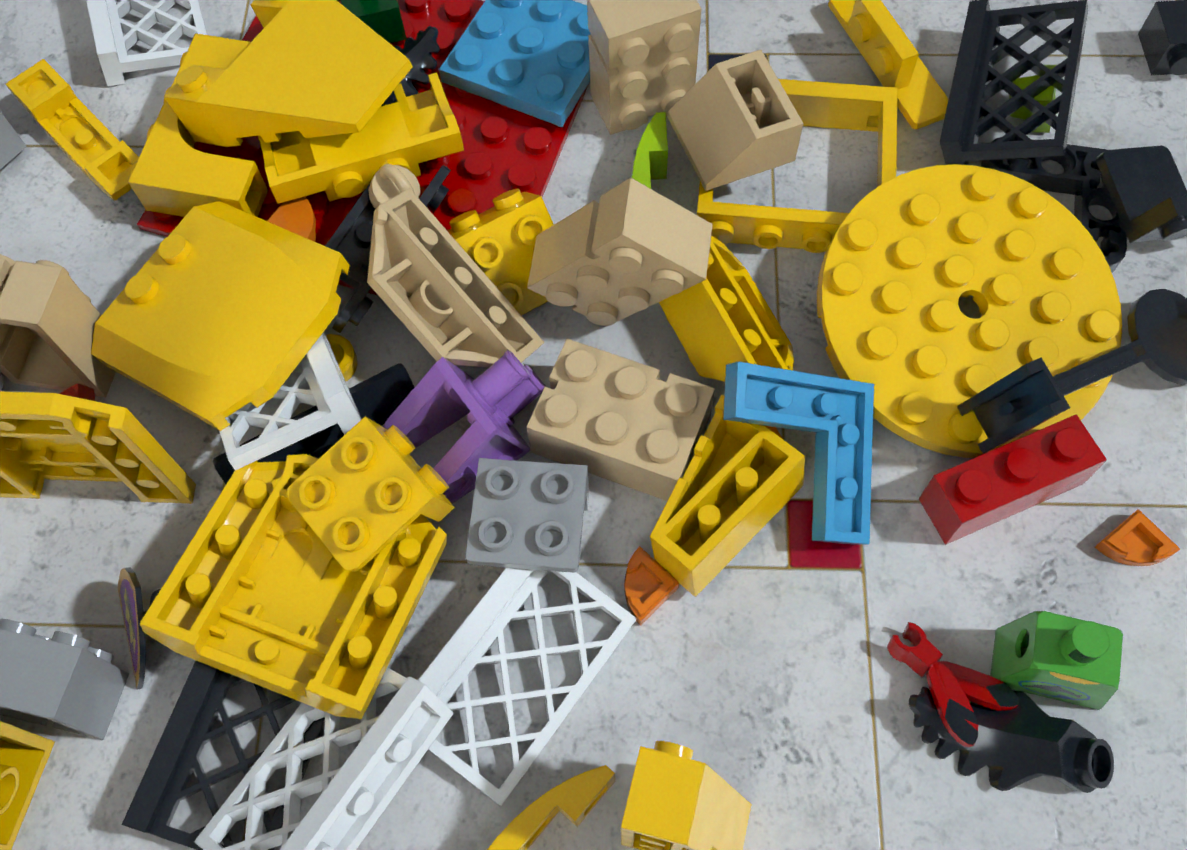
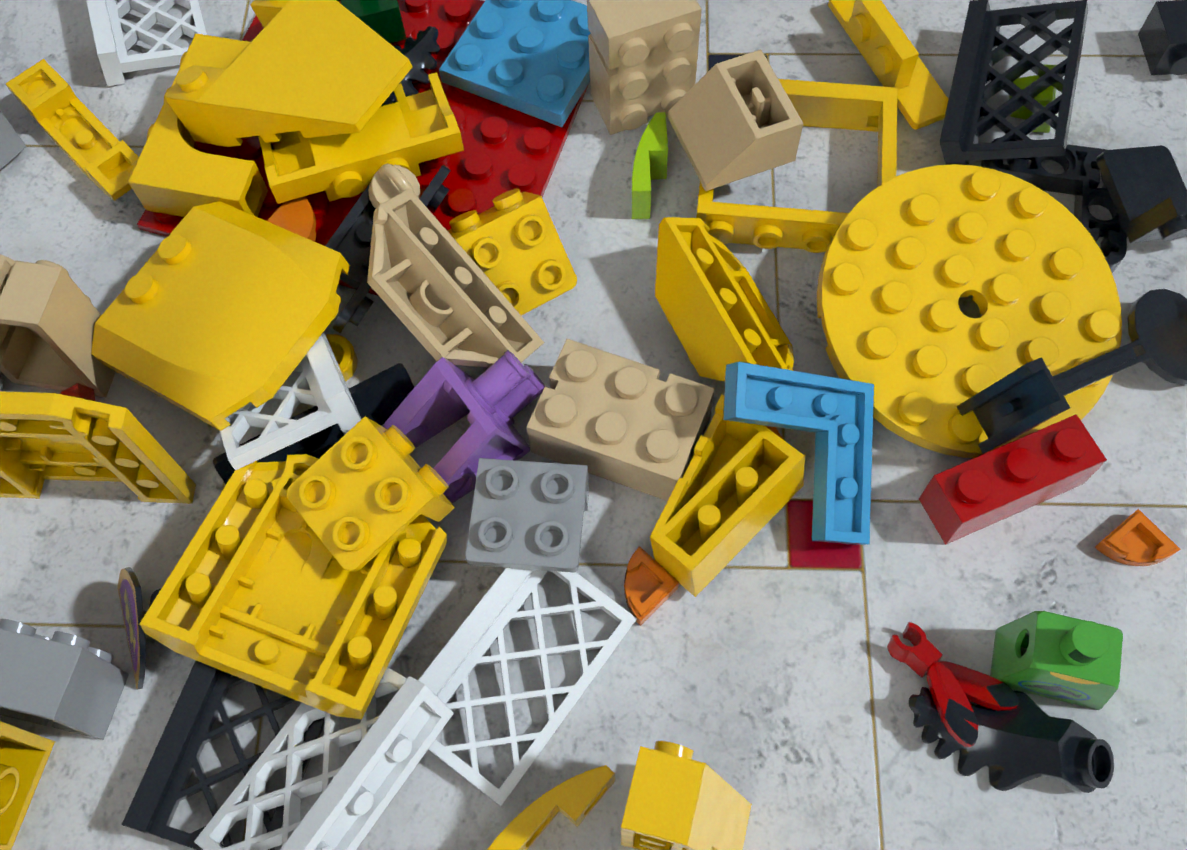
tan piece [527,177,713,326] -> none

